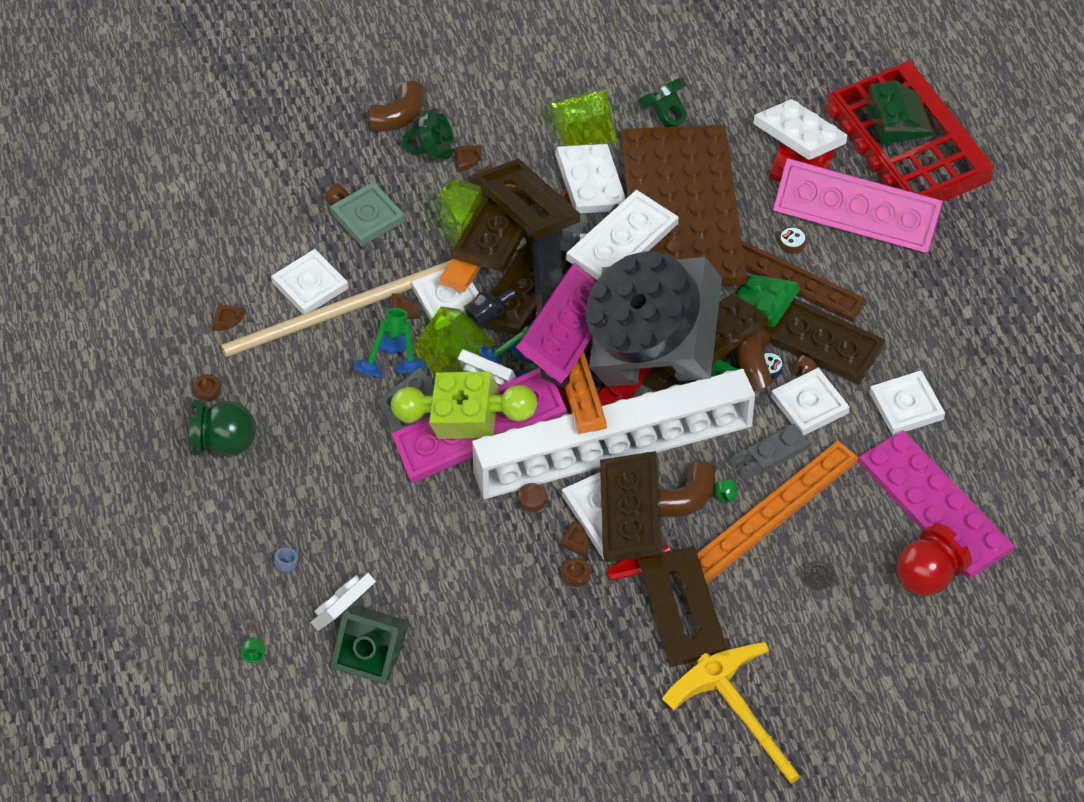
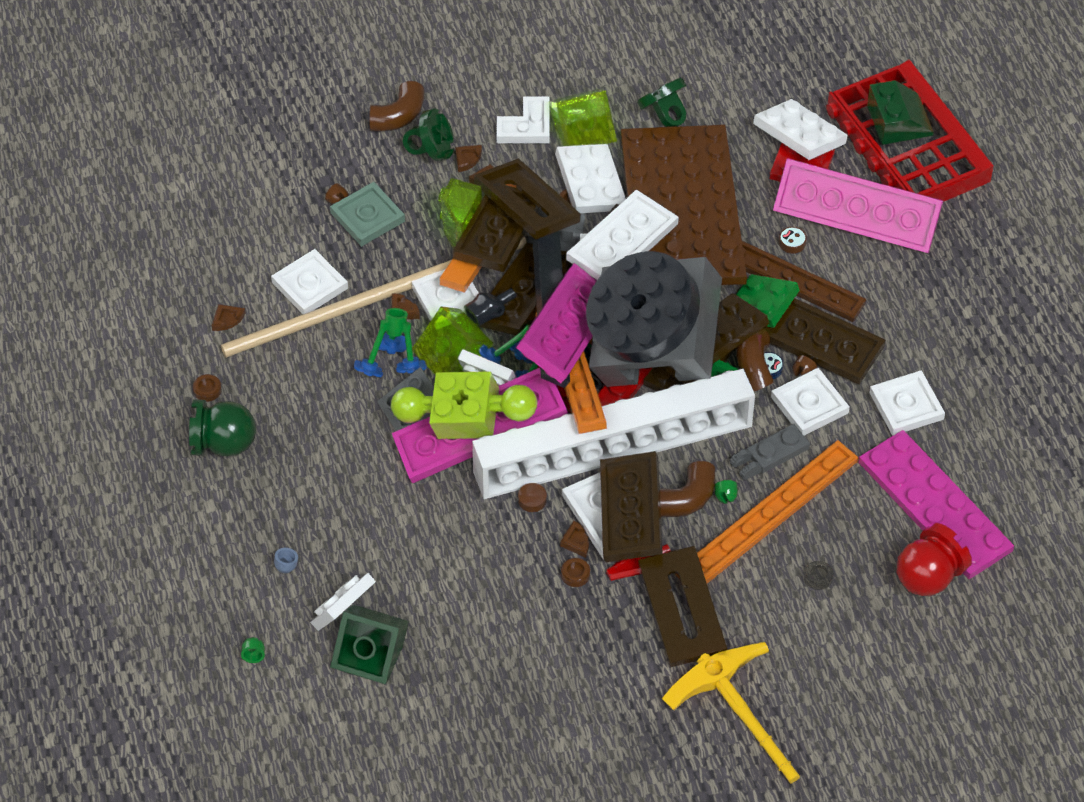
none -> white plate [497,97,549,143]

